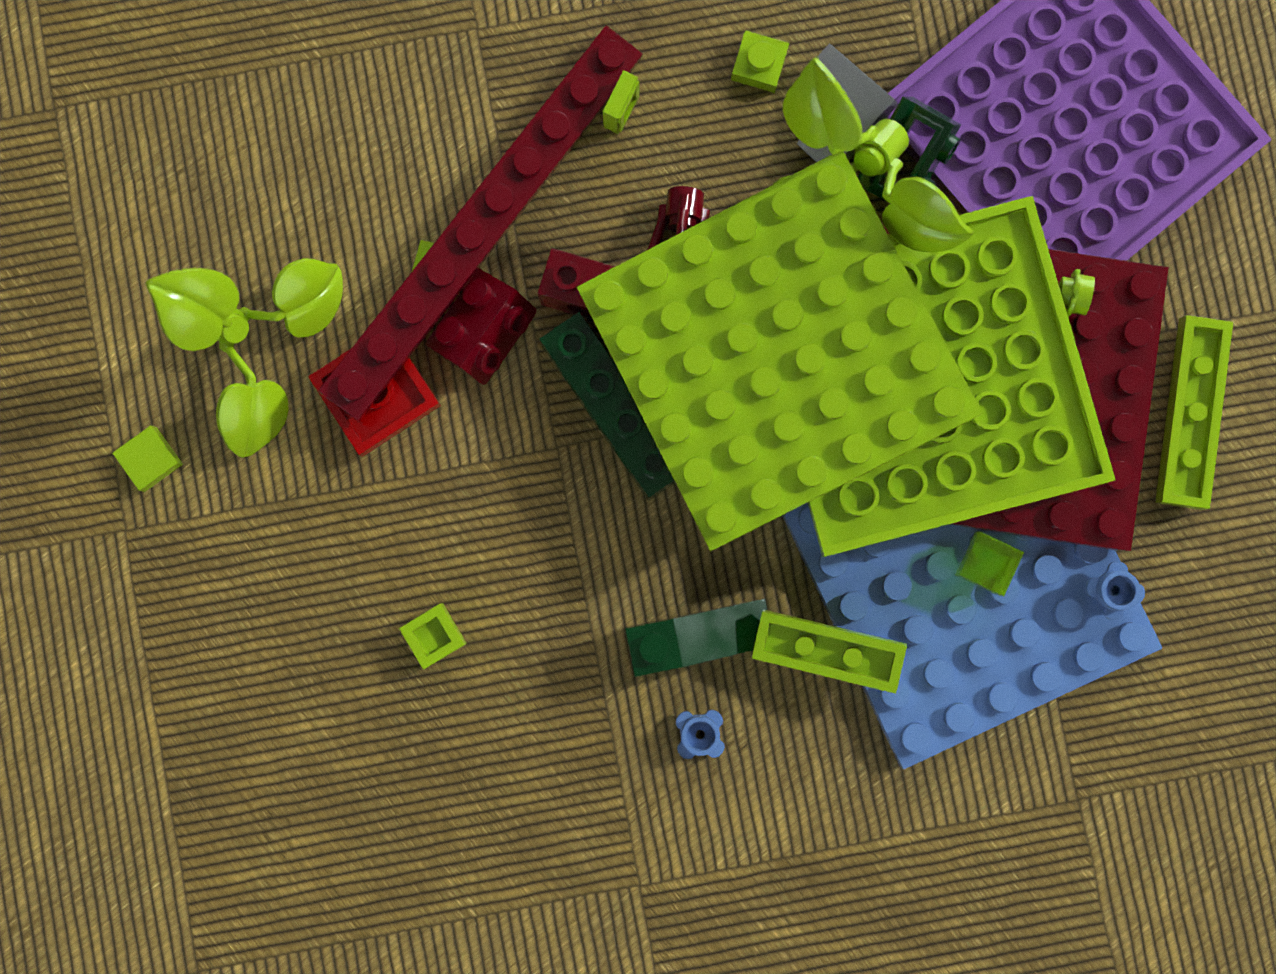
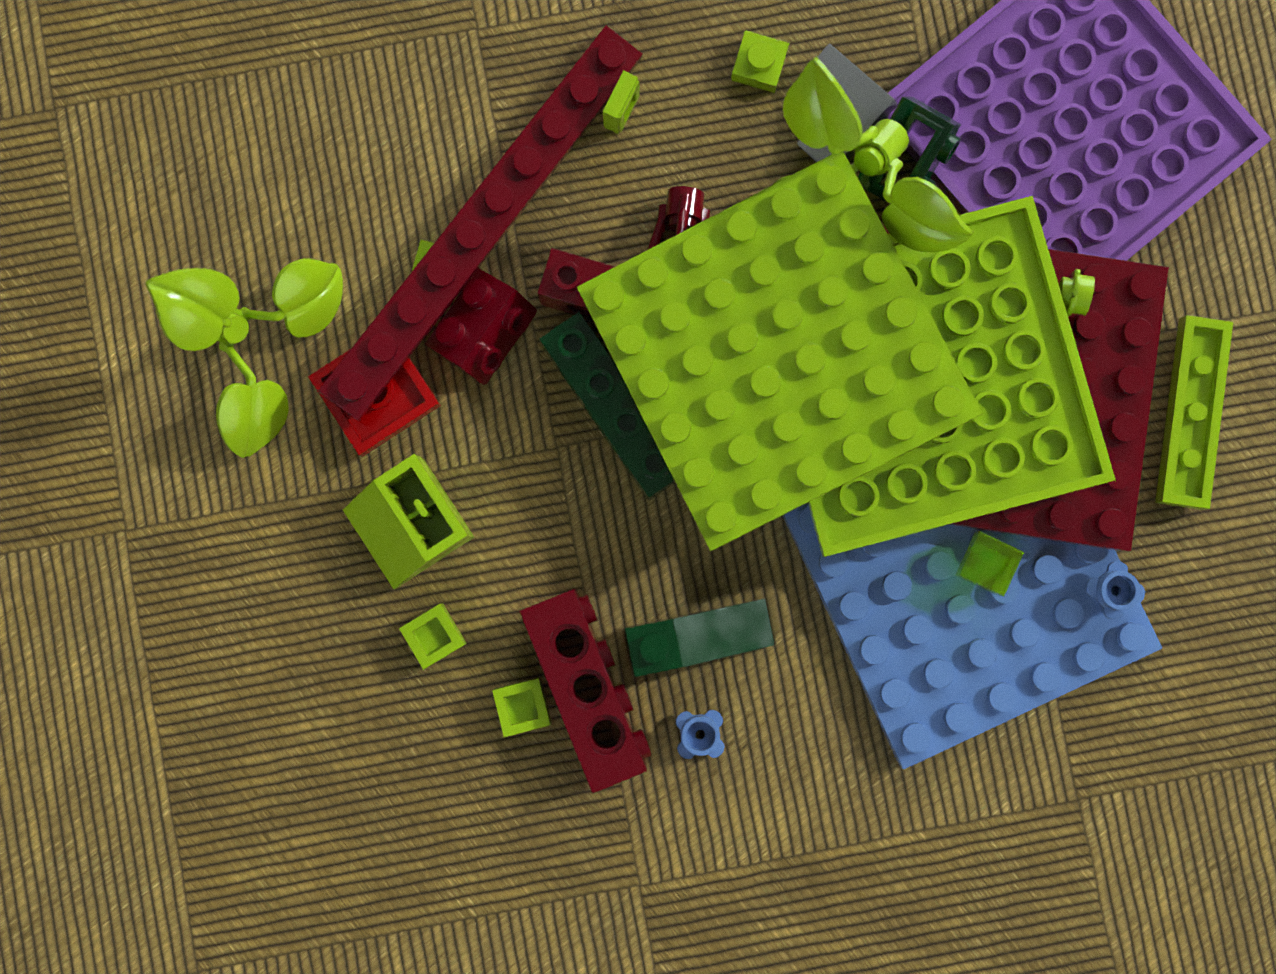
lime tile [112,425,183,492] -> none
lime plate [752,610,907,694] -> none
none -> lime slope [343,454,474,589]
none -> lime plate [492,677,552,737]
none -> dark red brick [519,589,652,794]

